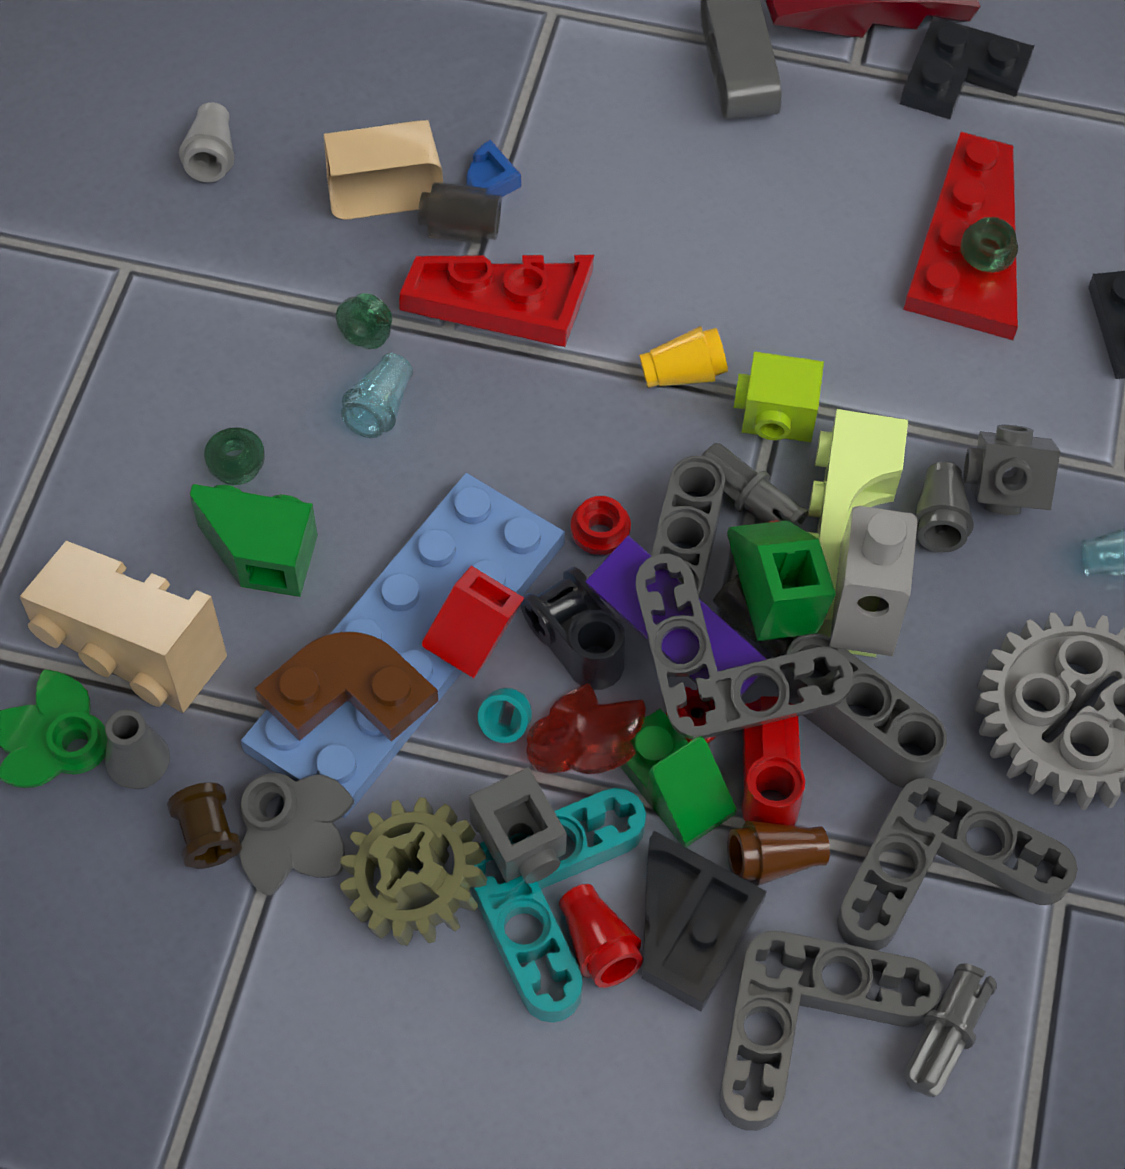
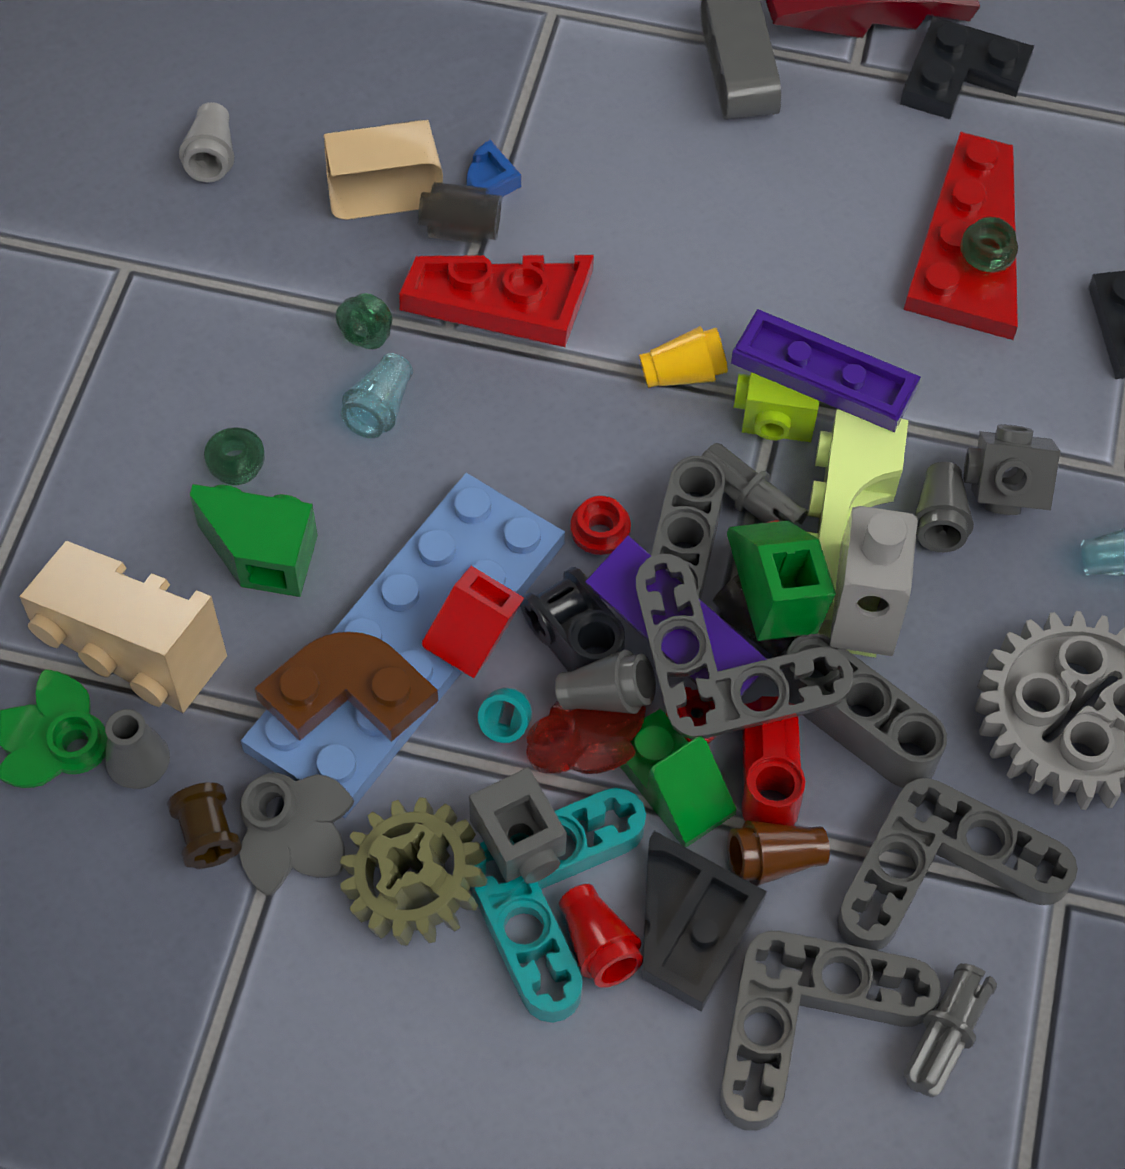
none -> dark grey cone [555,649,656,714]
none -> dark purple tile [731,309,921,433]

